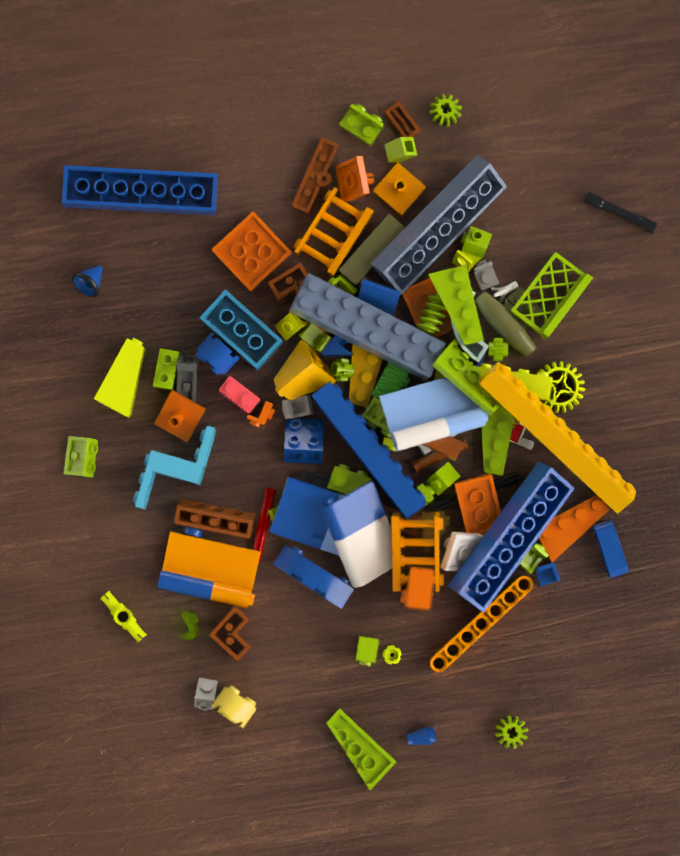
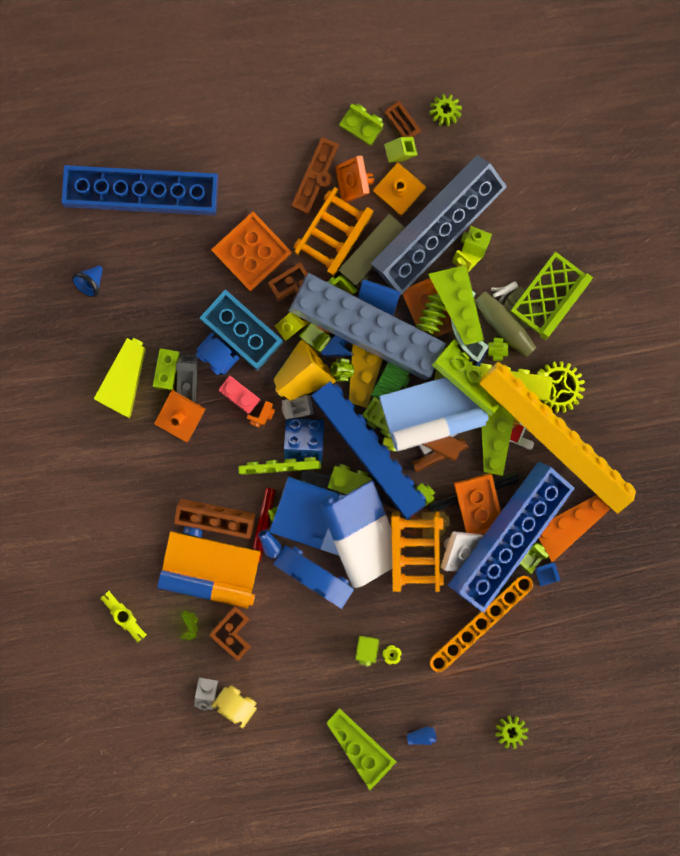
lime bracket [64,436,98,478] -> none
medium azure bracket [133,426,216,510] -> none
orange wedge [400,567,435,610] -> none
lime brick [426,462,461,495] -> none
light grey bracket [473,260,500,292] -> none
black piece [584,191,658,234] -> none
blue beam [593,519,629,578] -> none
none -> lime wing [239,457,321,475]
none -> blue cone [258,529,282,559]

